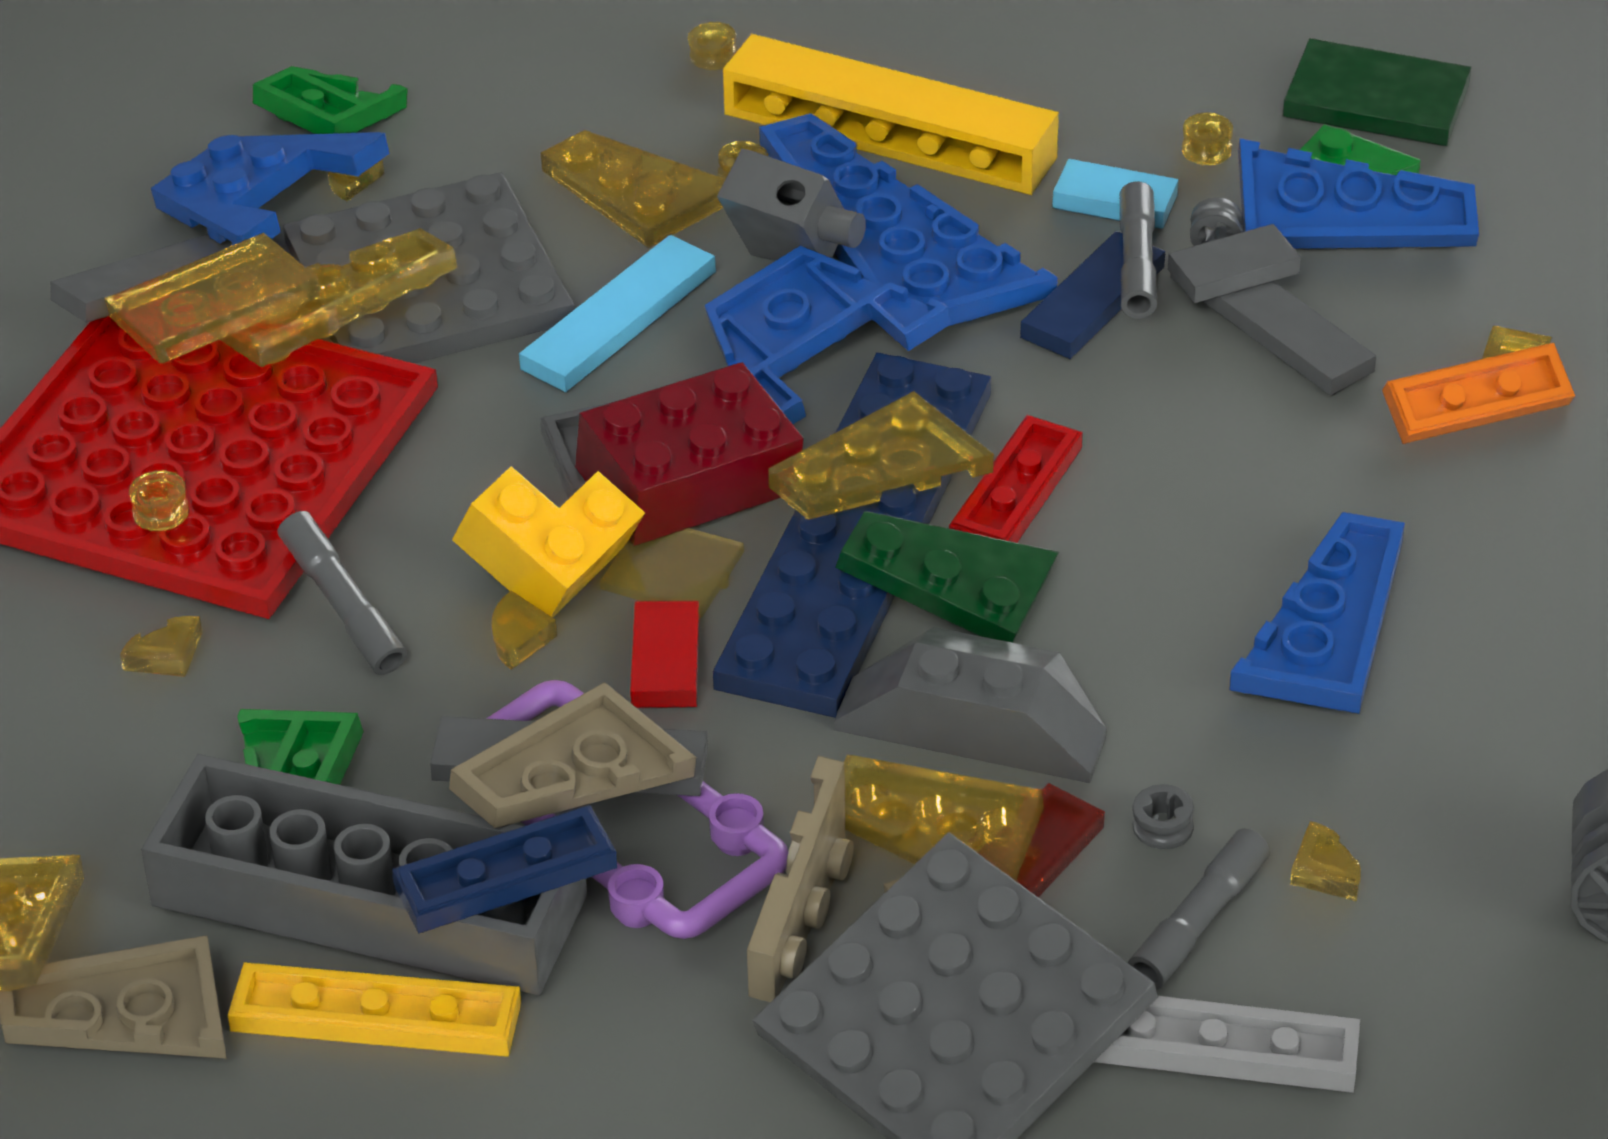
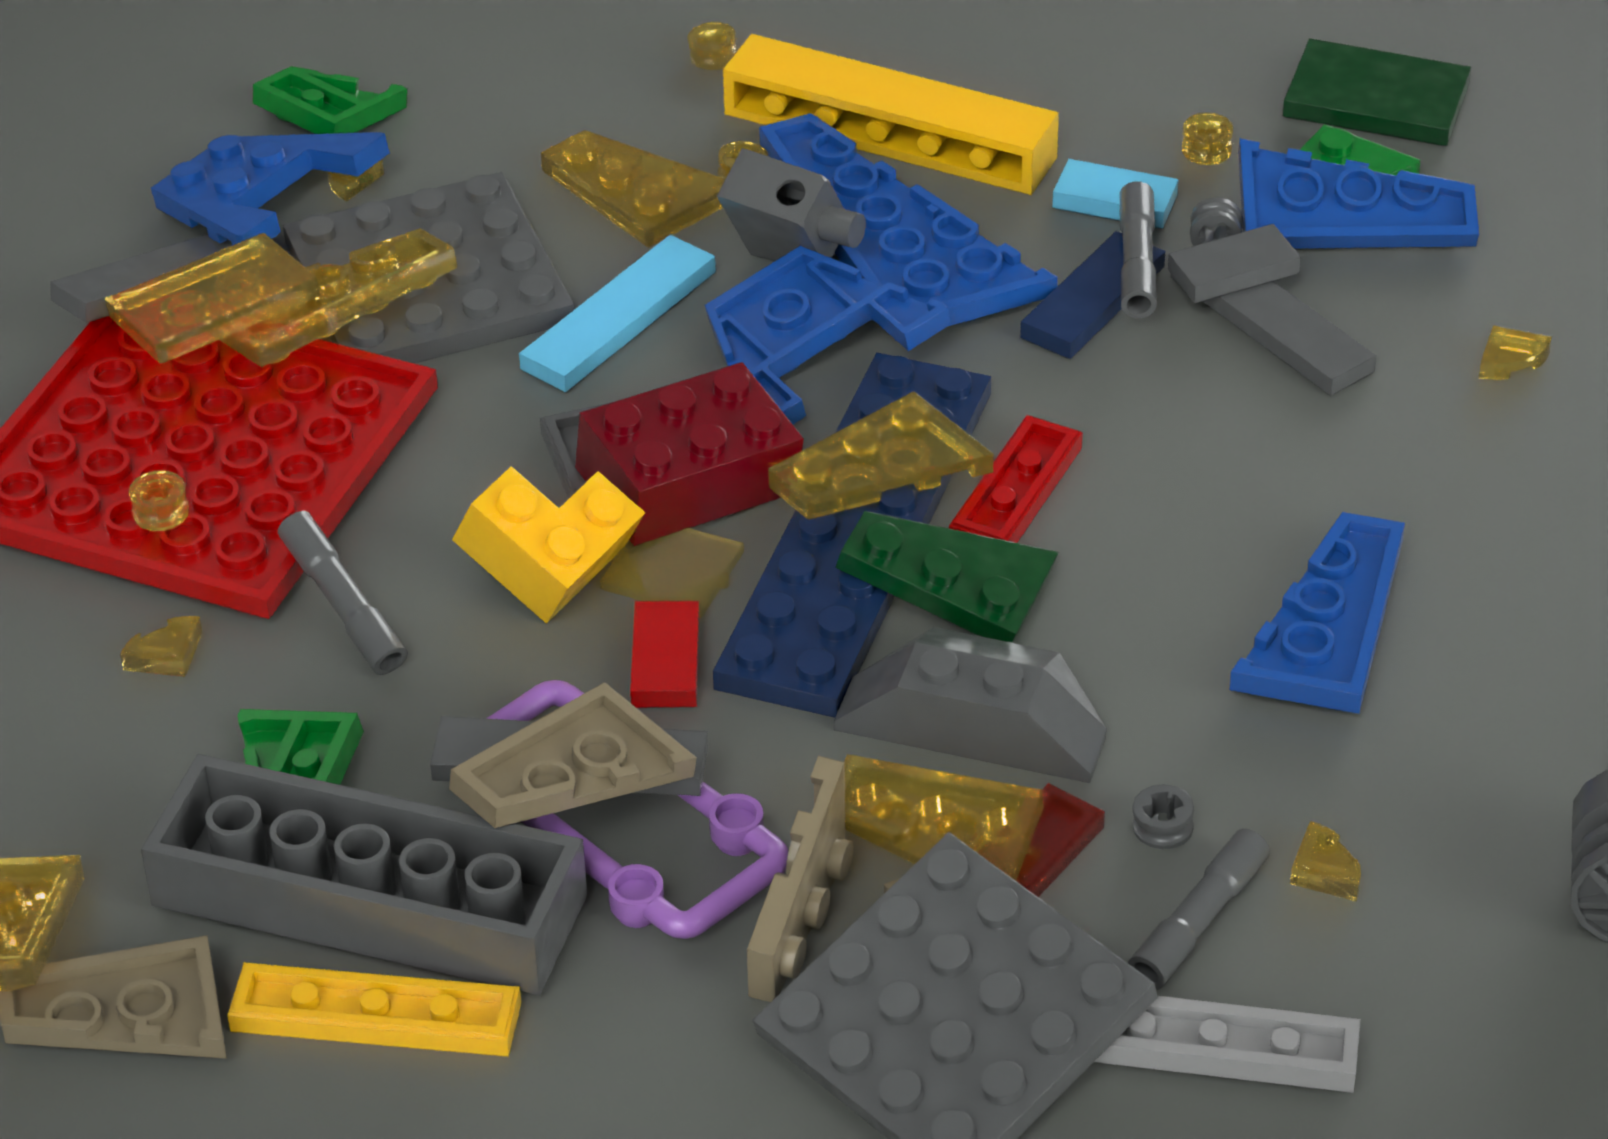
dark blue tile [392,805,617,934] -> none
clear yellow tile [491,591,557,669] -> none
orange tile [1382,342,1575,444] -> none

